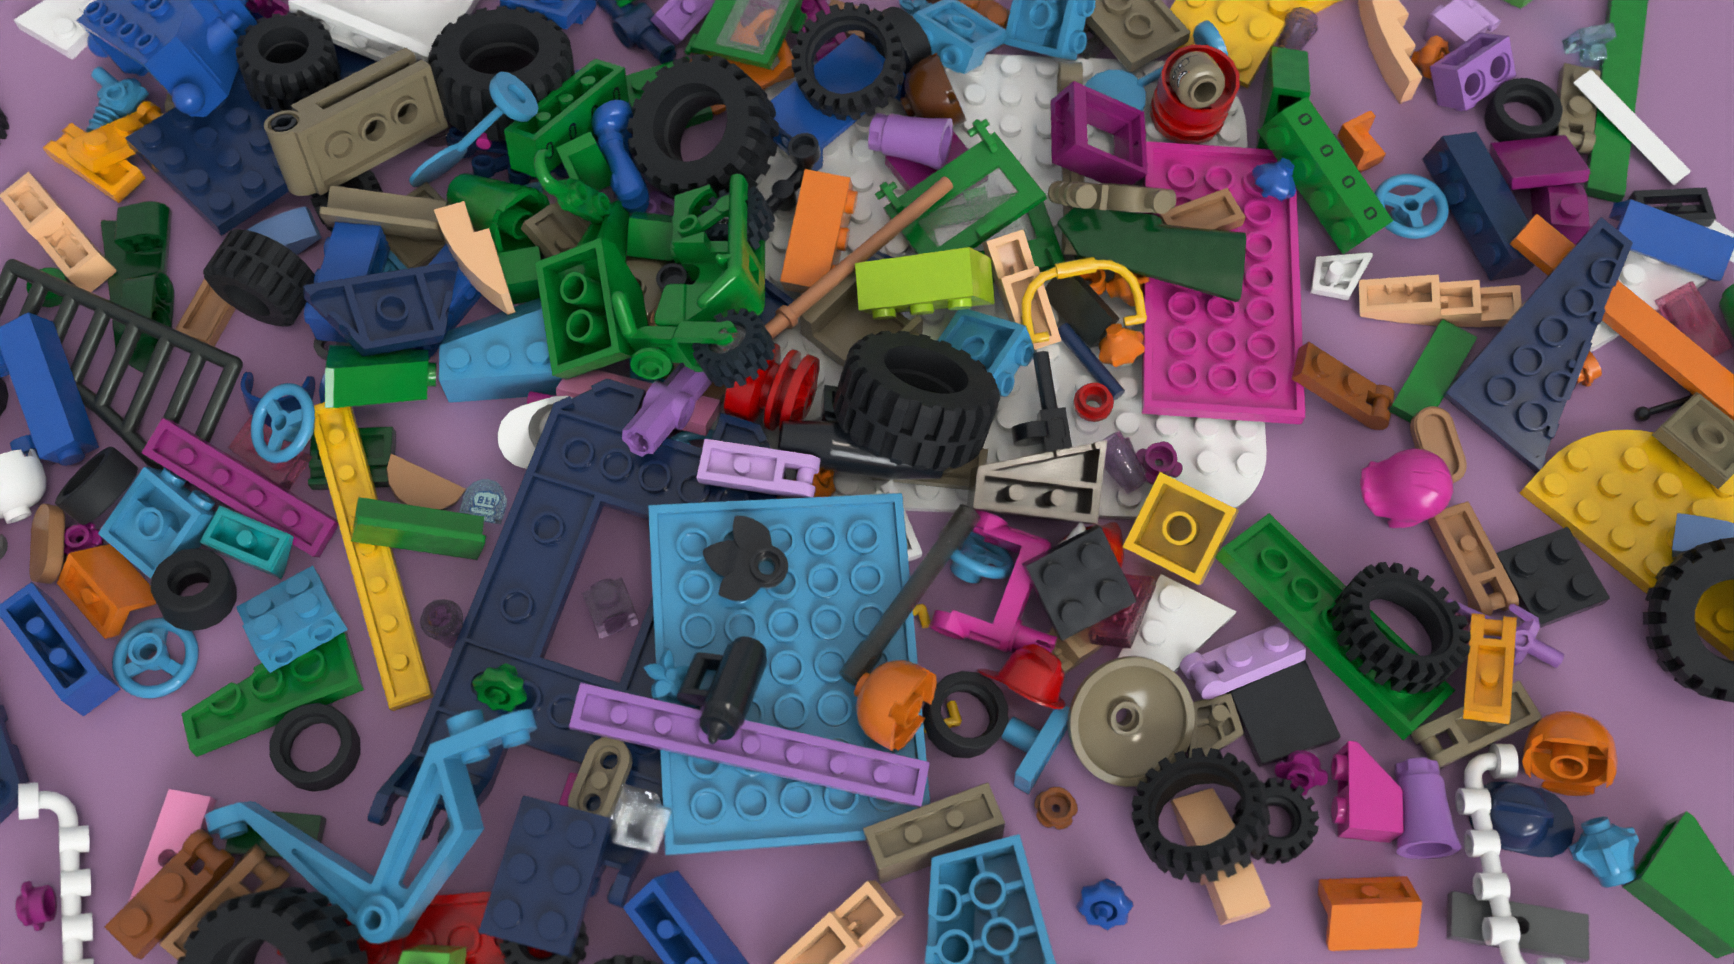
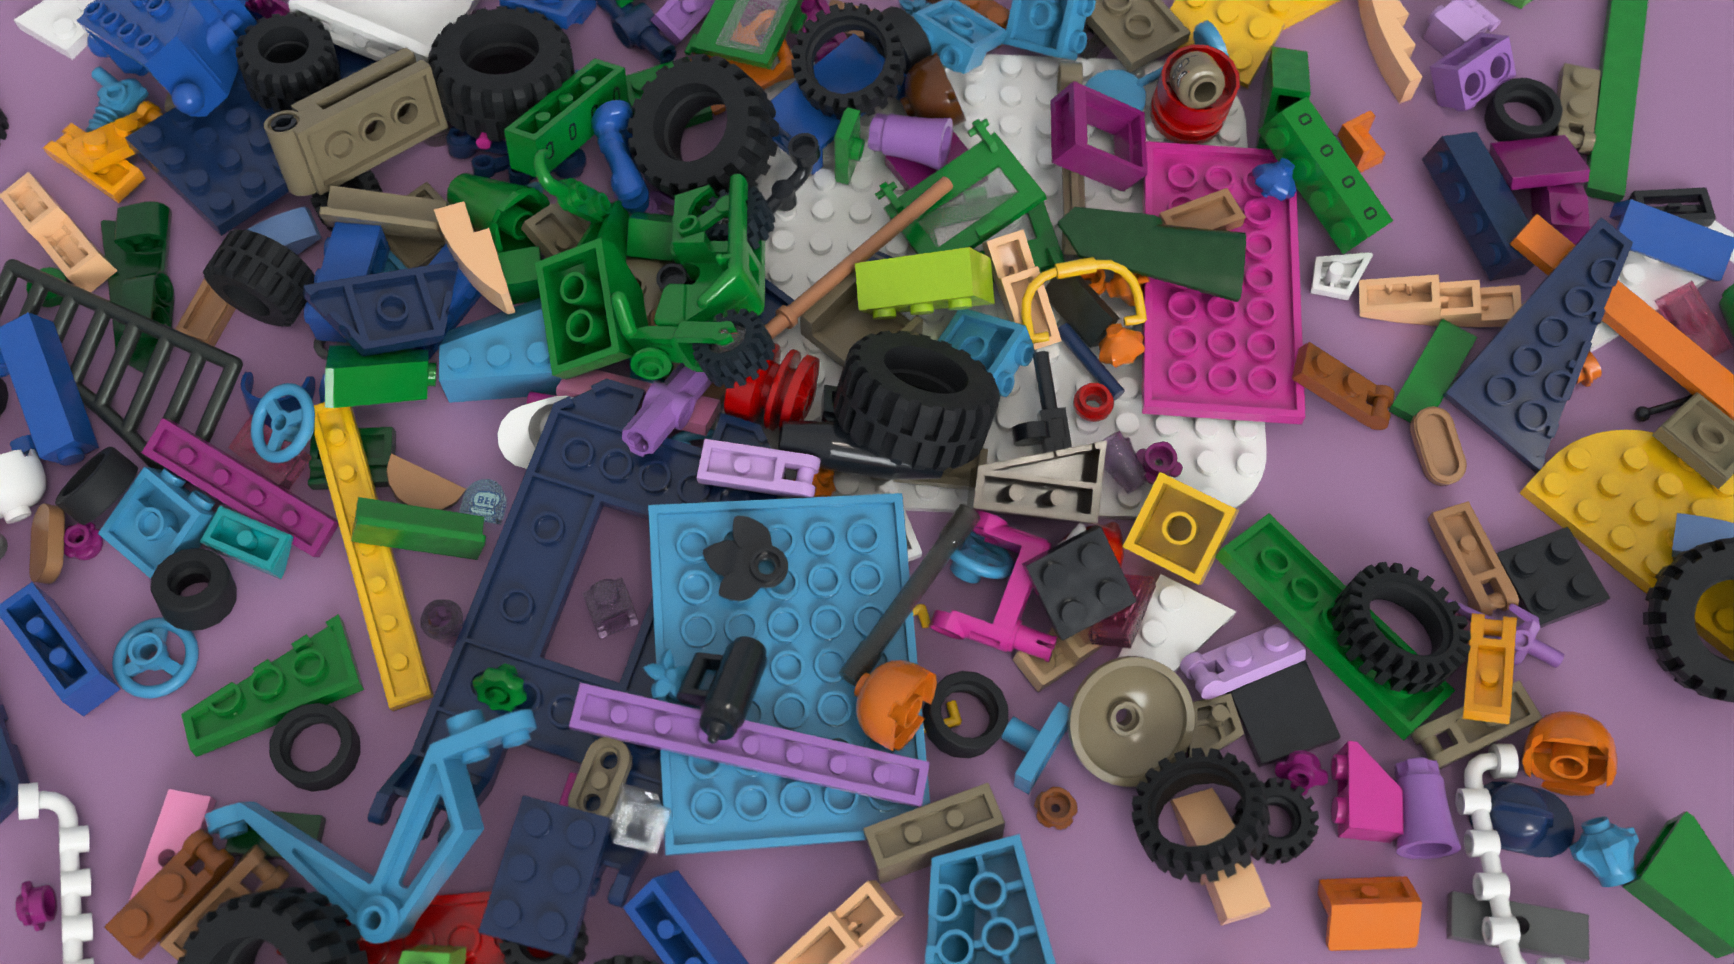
orange panel [57,544,157,639] -> none
dark azure plate [236,565,348,673] -> none
dark azure piece [409,72,538,187] -> none
green panel [556,131,612,191] -> none
orange wedge [780,169,858,294] -> none
red piece [977,644,1066,709] -> none
dark tan piece [1048,181,1176,214] -> none
blue piece [1076,878,1133,931] -> none
cone [1277,7,1318,51] -> none
dark pink hair [1360,448,1453,528] -> none
dark azure piece [1375,174,1449,239] -> none
orange piece [1411,35,1450,81] -> none
clear light blue tile [1562,23,1617,67] -> none
white sticker [1573,70,1691,185] -> none
none -> green plate [834,107,865,185]

